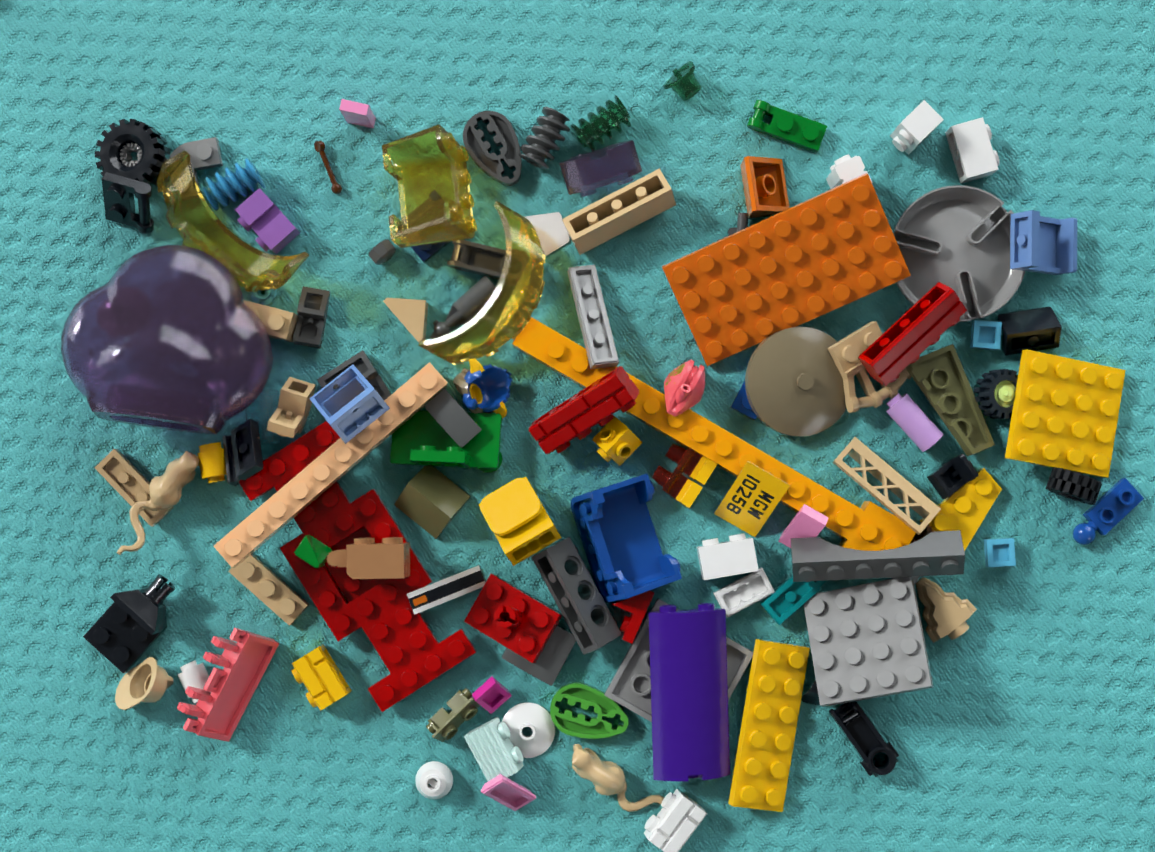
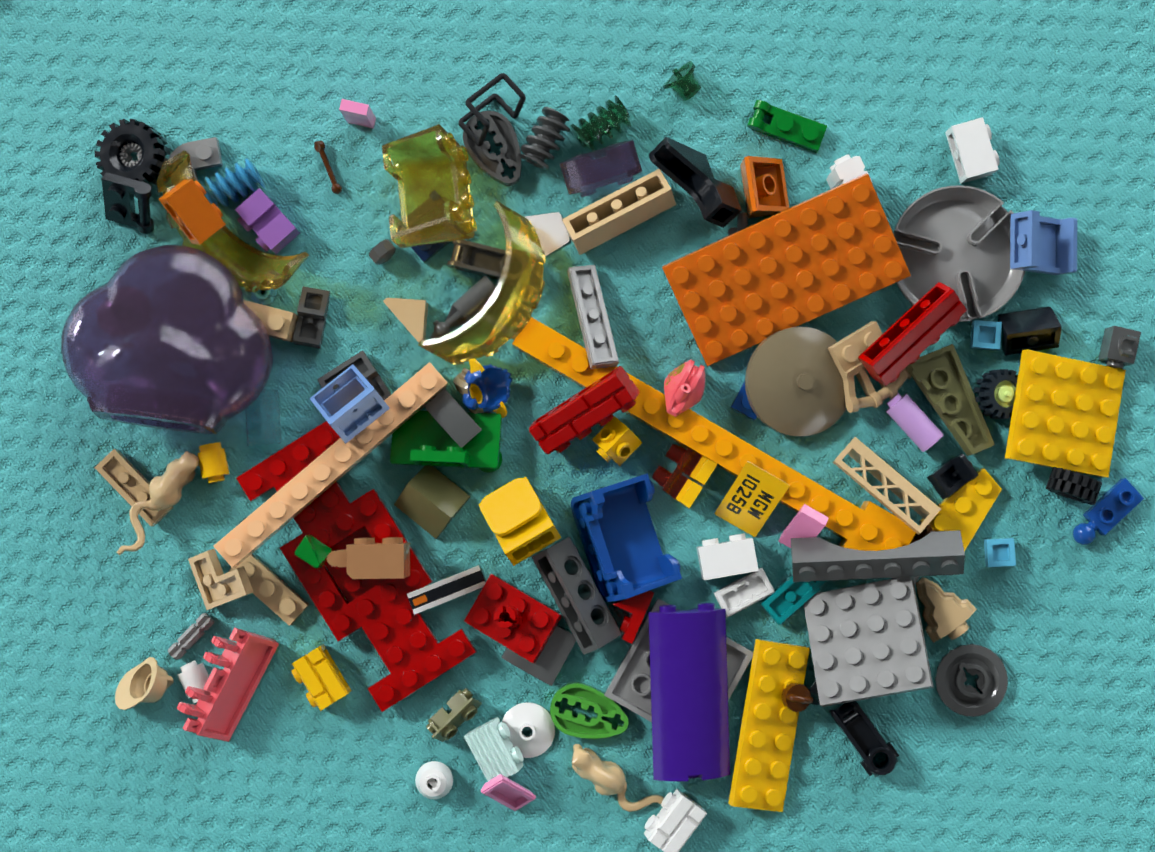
black plate [83,574,175,673] -> none
black plate [222,419,264,486] -> none
tan brick [267,377,316,438] -> none
dark pink plate [472,676,511,714] -> none
white brick [890,100,944,155] -> none
none -> orange brick [158,179,226,244]
none -> light grey axle [168,613,214,660]
none -> tan plate [188,549,253,610]
none -> black piece [458,73,526,146]
none -> black arch [649,137,742,228]
none -> reddish brown tile [782,683,813,712]
none -> dark grey gear [935,644,1008,717]
none -> dark grey brick [1098,326,1141,369]

